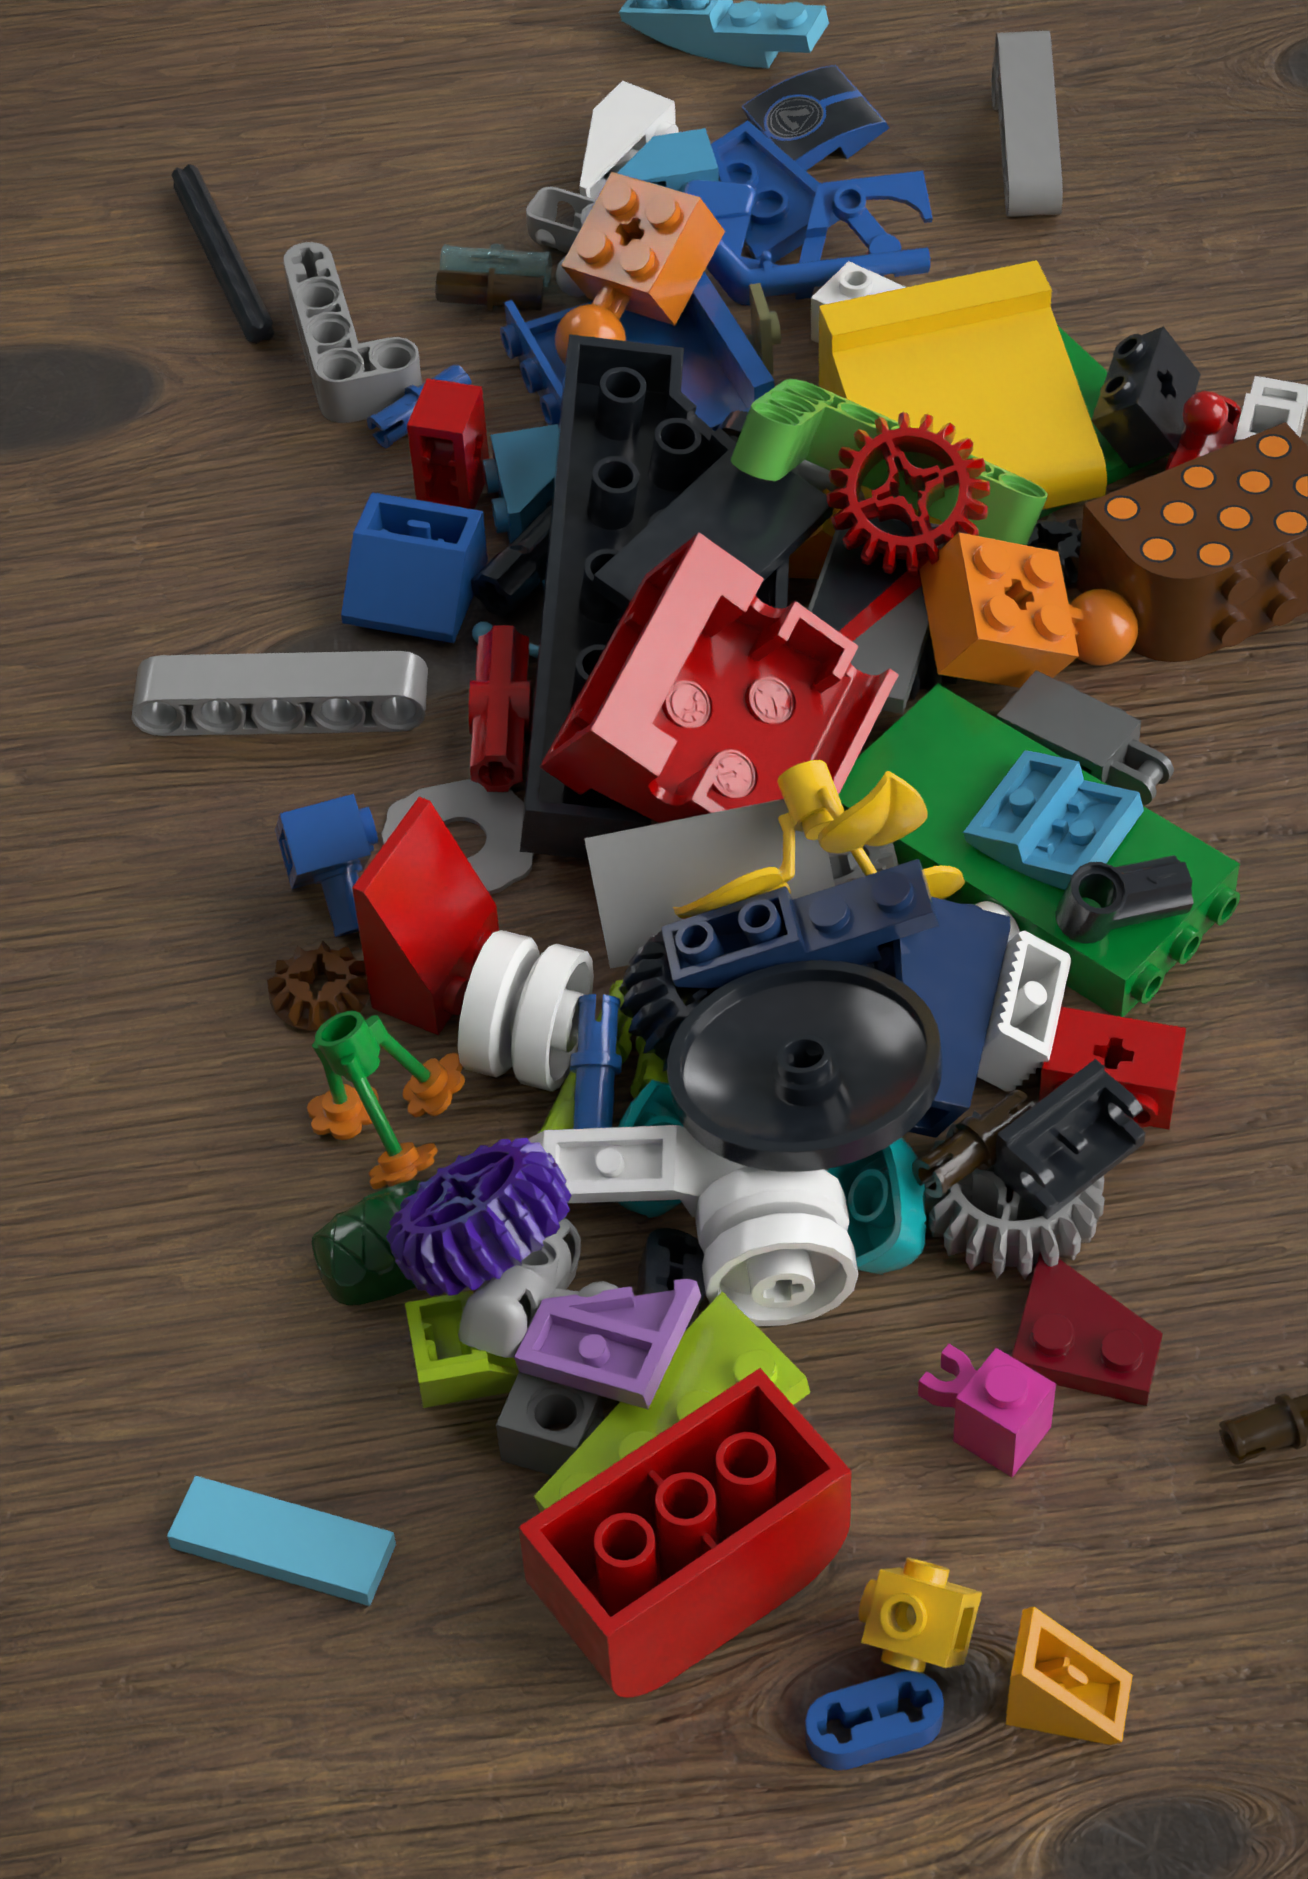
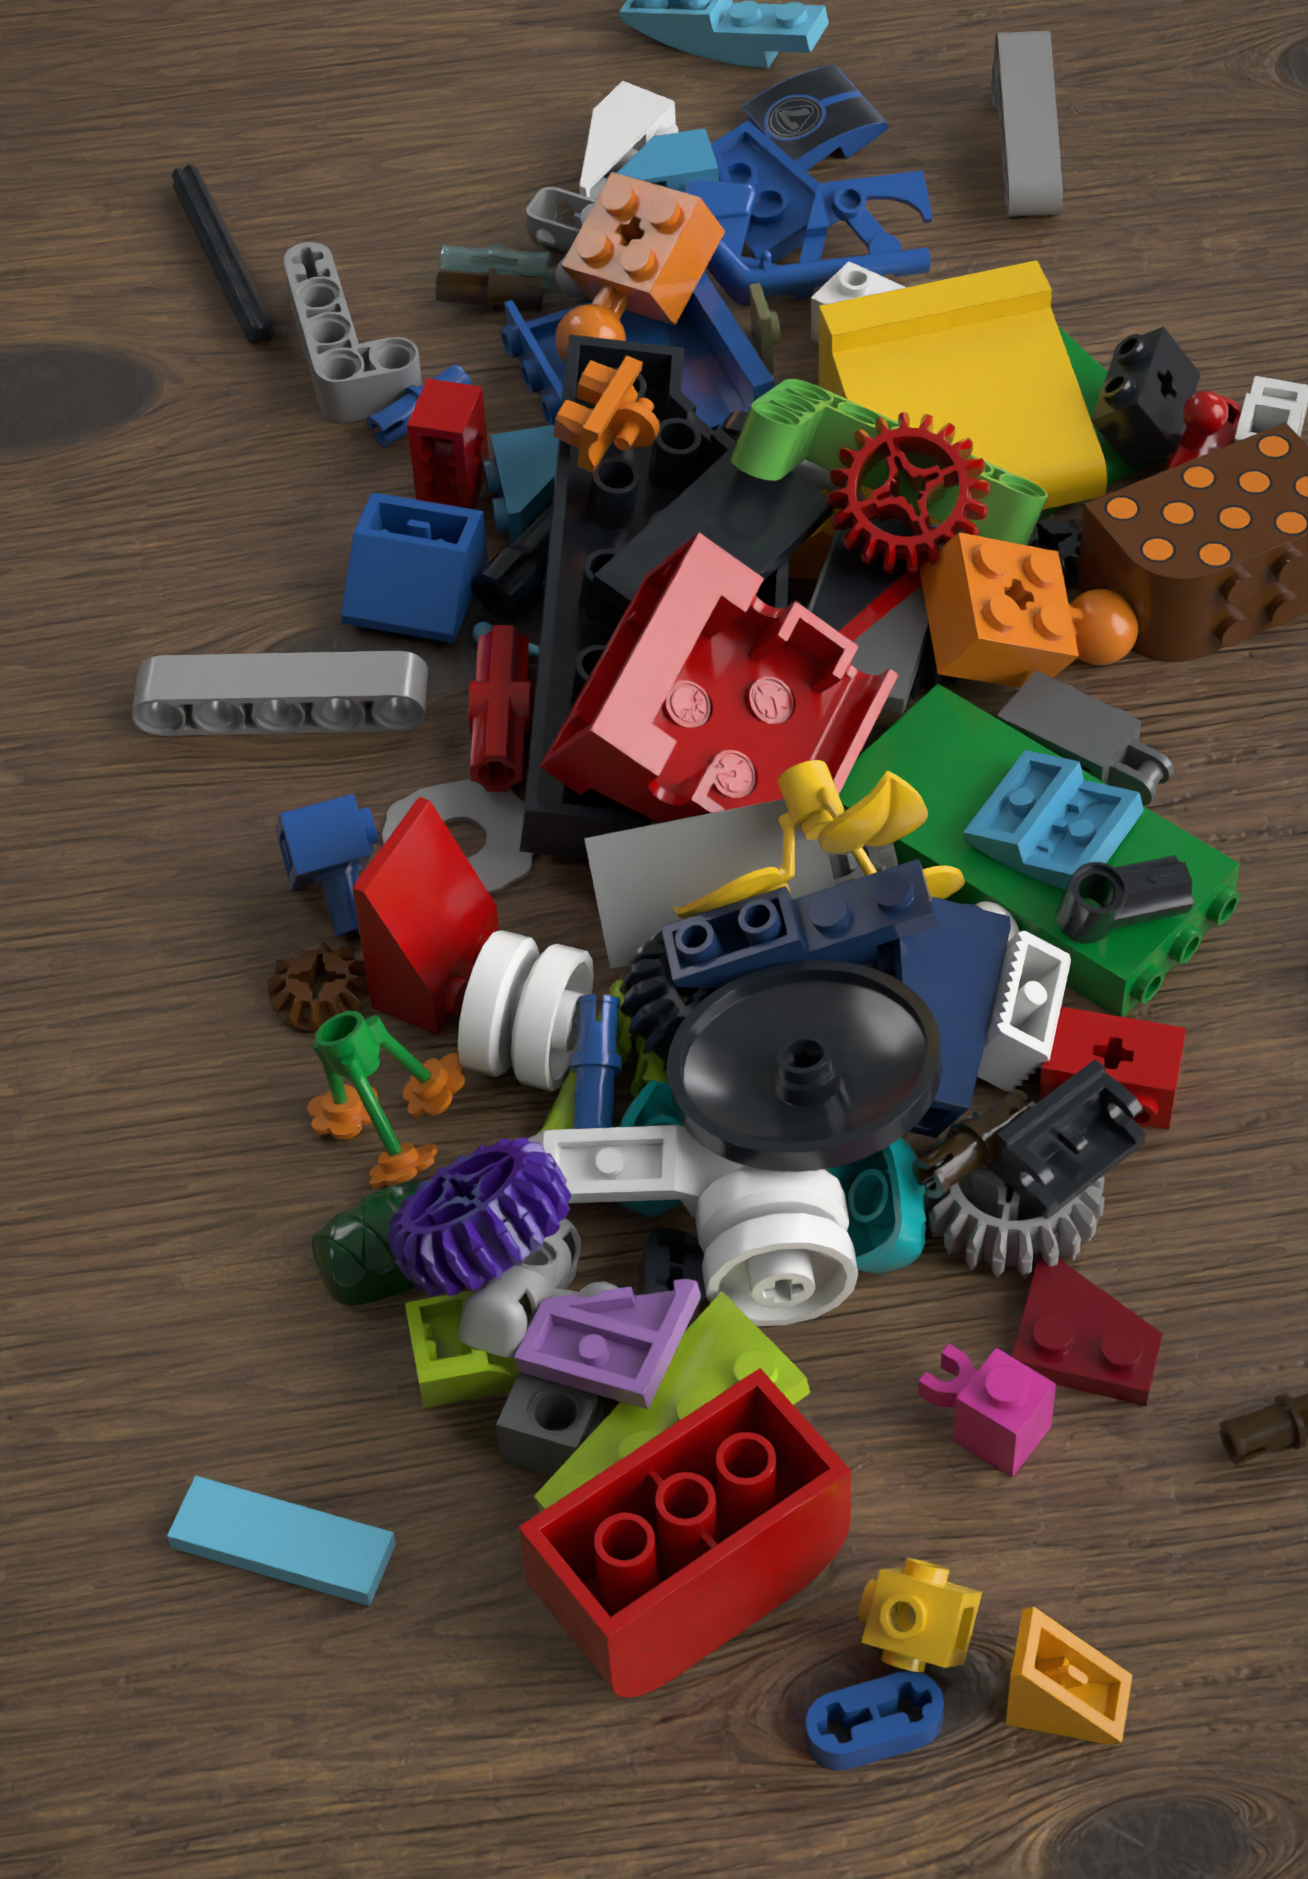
none -> orange hips [553,356,660,473]

